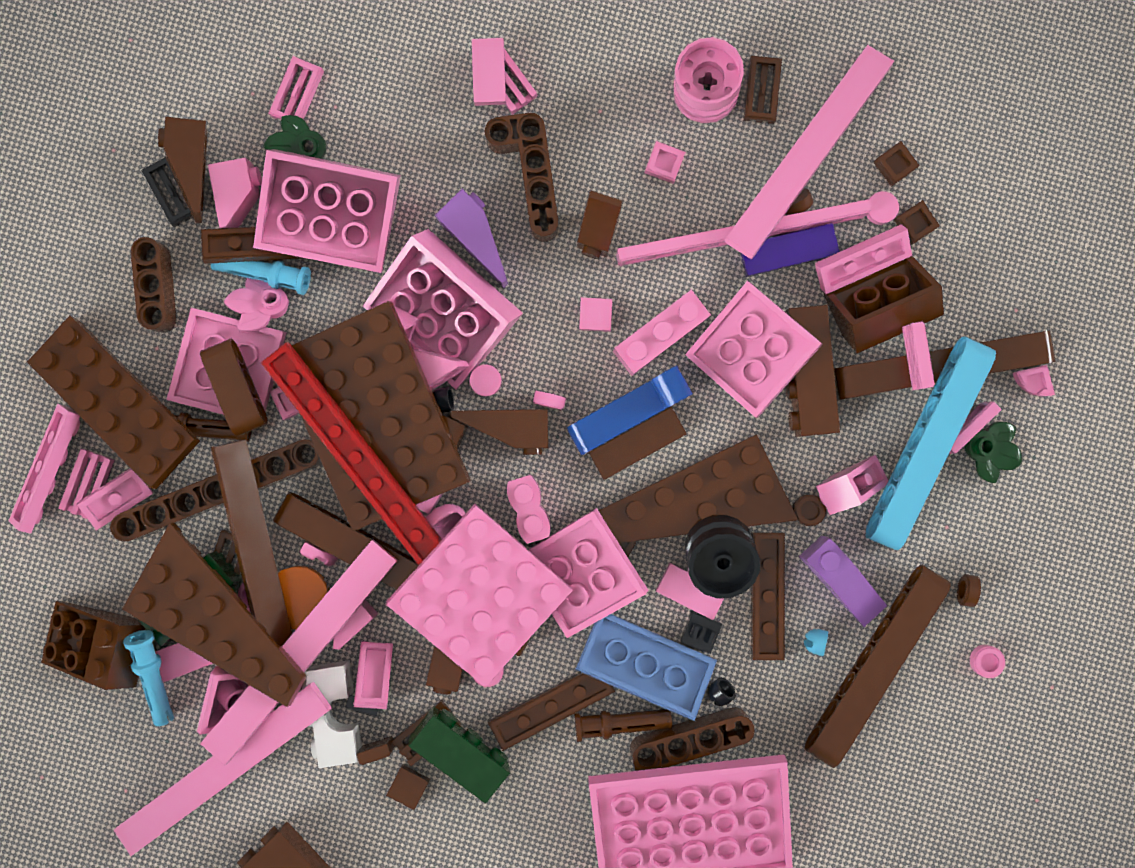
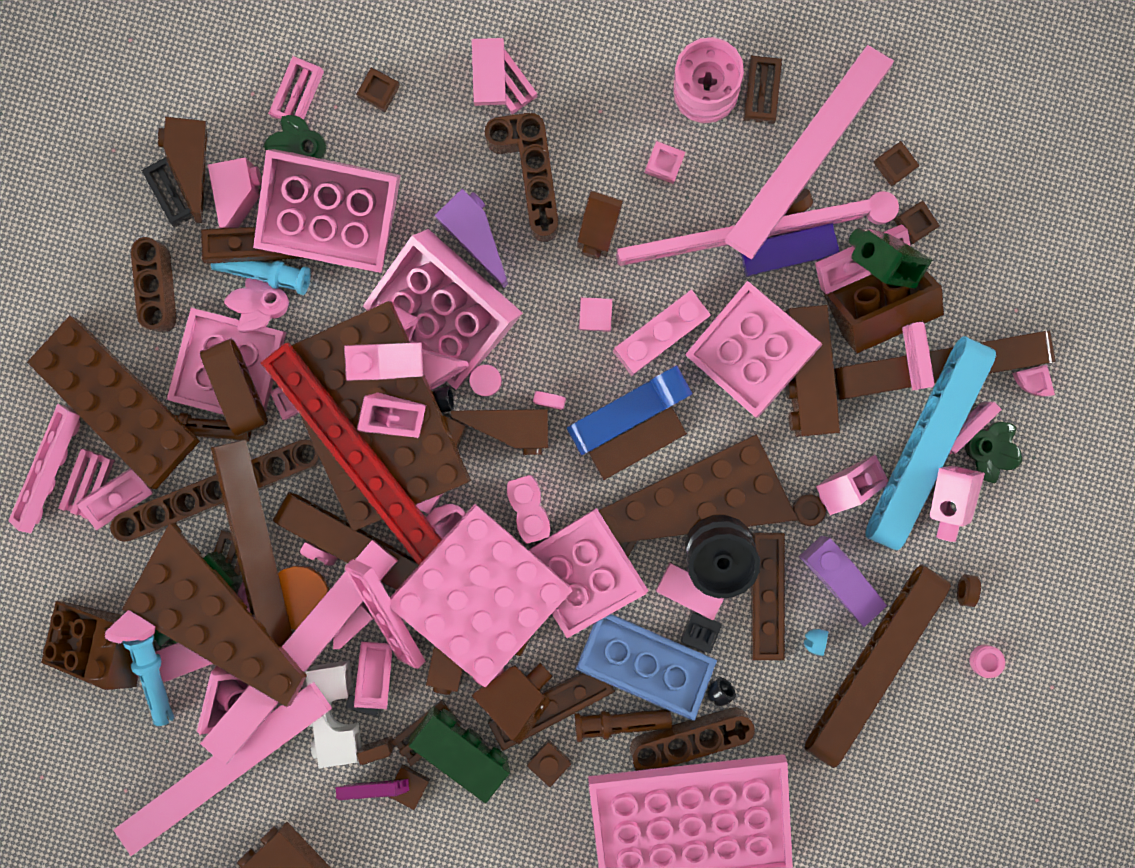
none -> bright pink tile [105,610,156,643]
none -> magenta tile [335,779,409,800]
none -> bright pink tile [344,559,426,669]
none -> bright pink slope [345,343,423,380]
none -> reddish brown tile [356,67,400,112]
none -> bright pink slope [357,393,426,438]
none -> reddish brown torso [472,663,553,745]
none -> reddish brown plate [526,739,572,787]
none -> dark green torso [848,228,933,288]
none -> bright pink torso [930,465,985,542]

